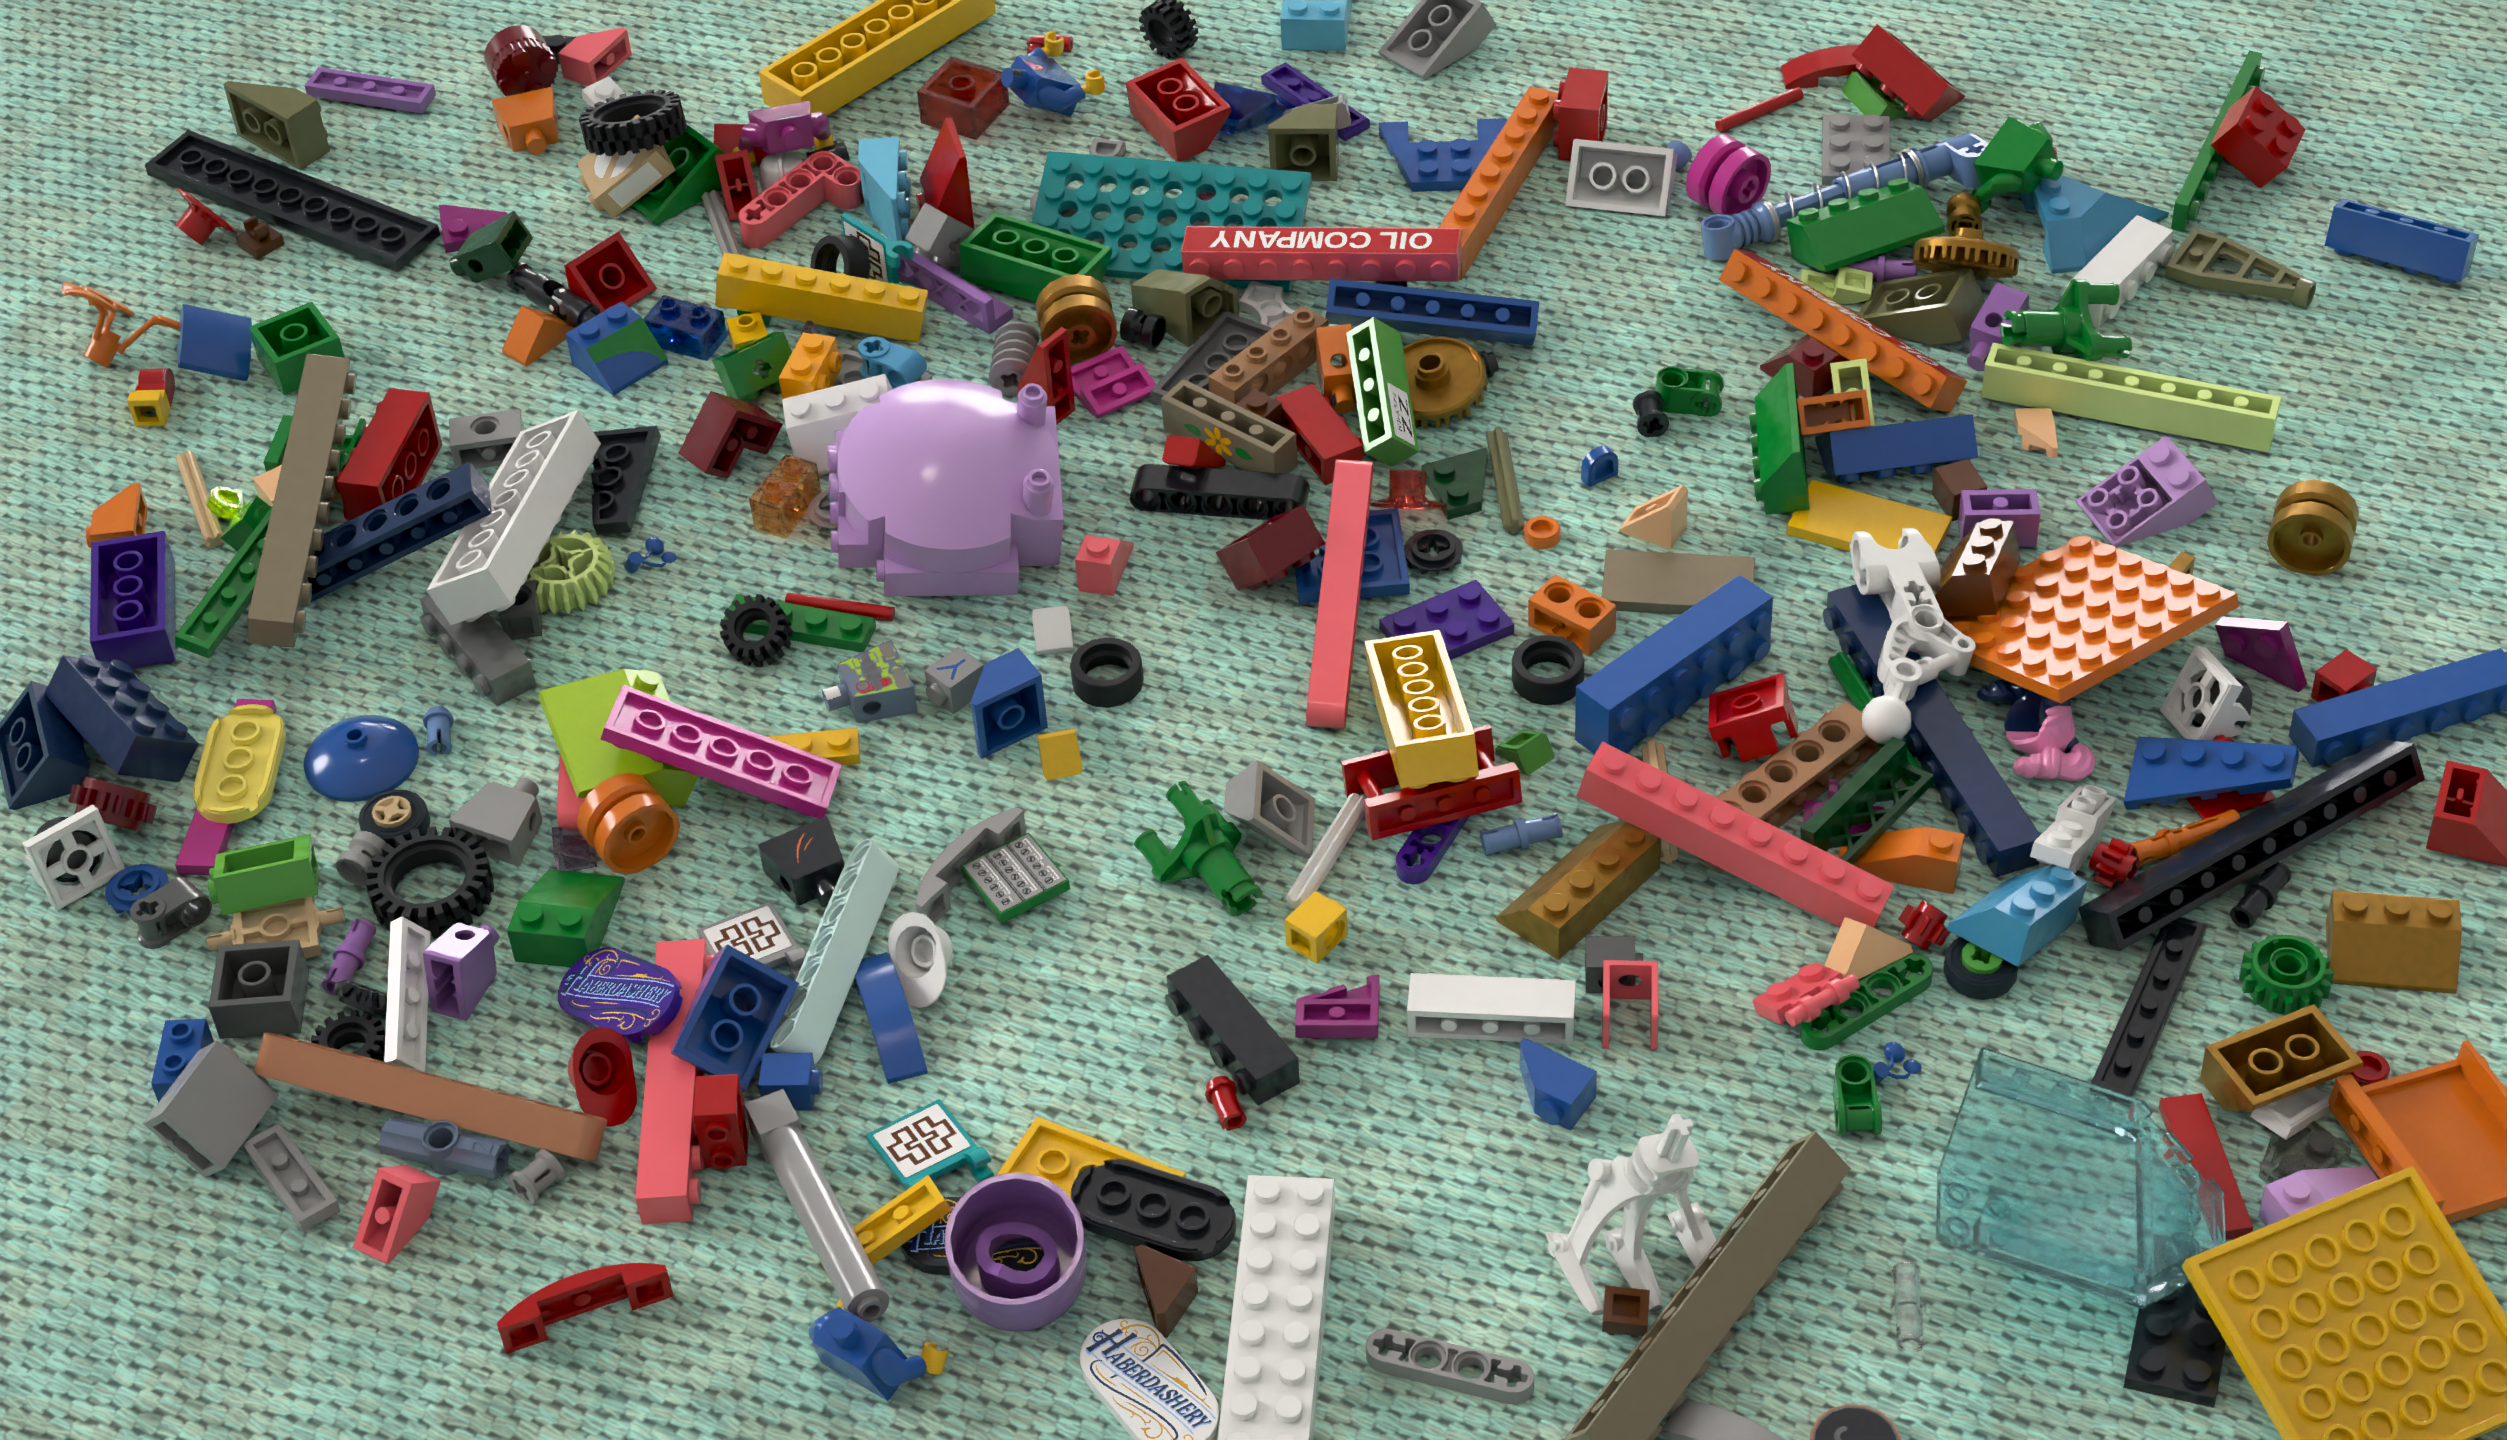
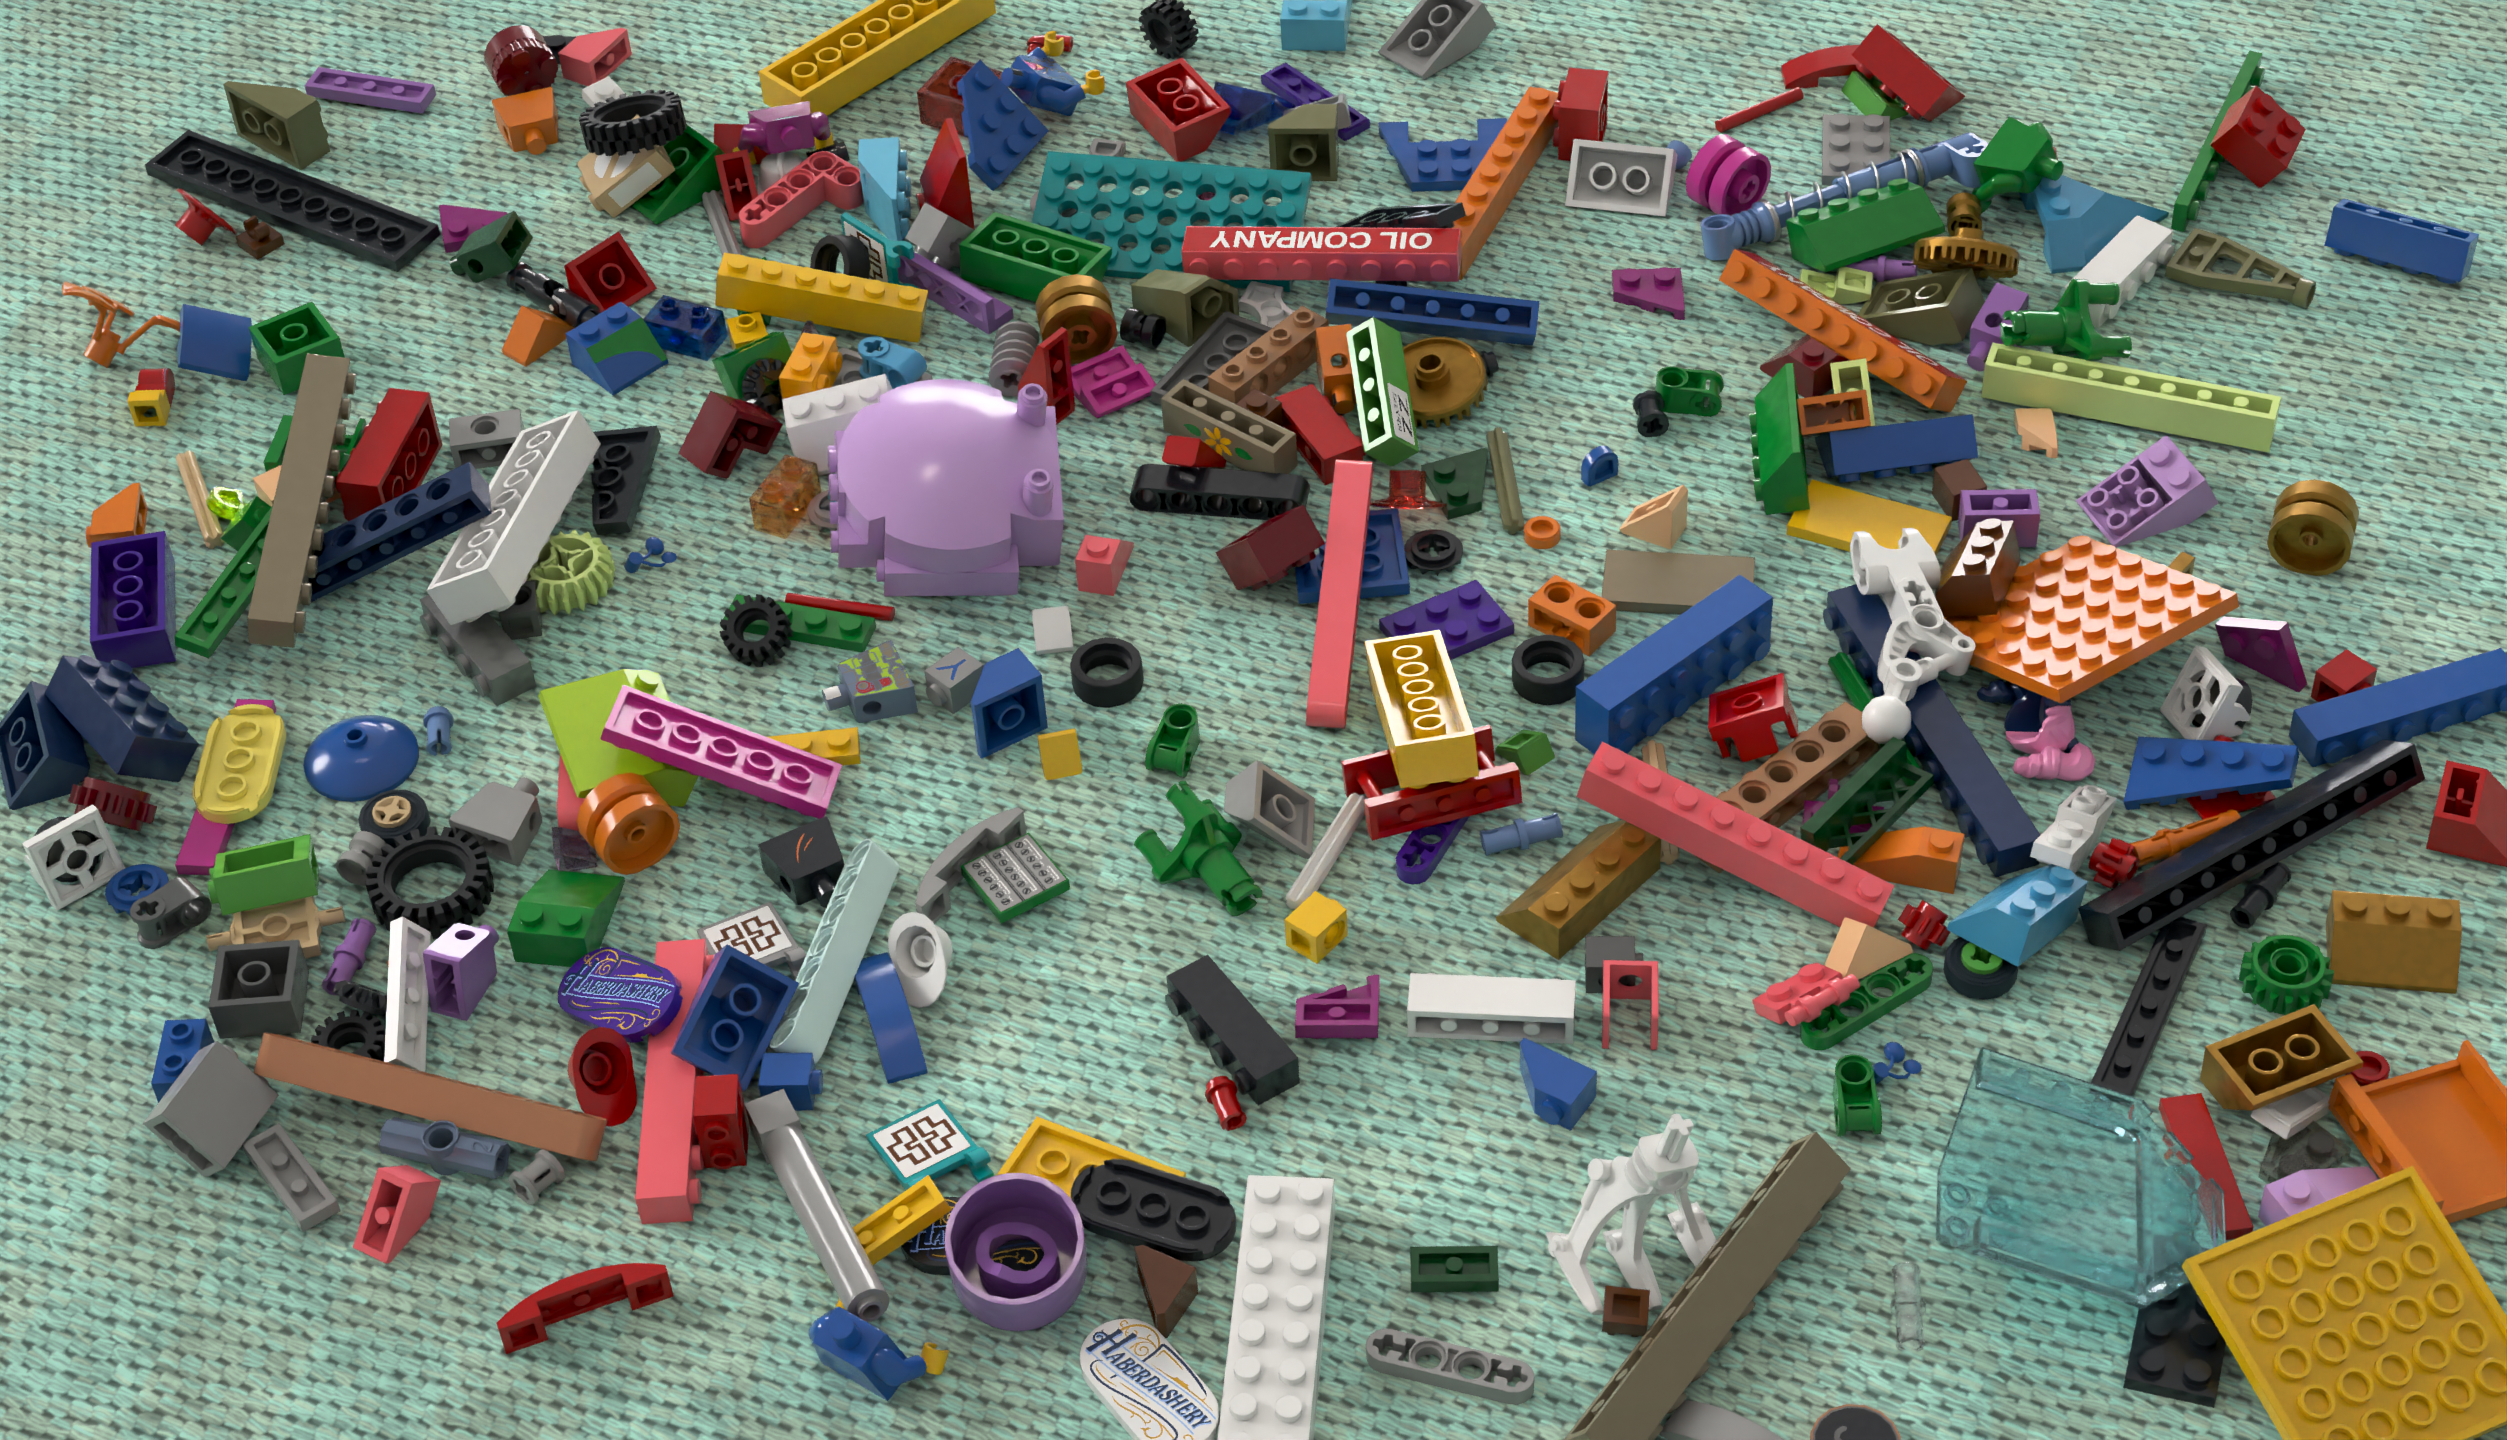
none -> black gear [742,358,786,415]
none -> blue plate [957,60,1049,191]
none -> green piece [1145,703,1200,778]
none -> black wing [1336,202,1466,228]
none -> dark green plate [1410,1246,1499,1293]
none -> magenta wing [1612,267,1685,320]

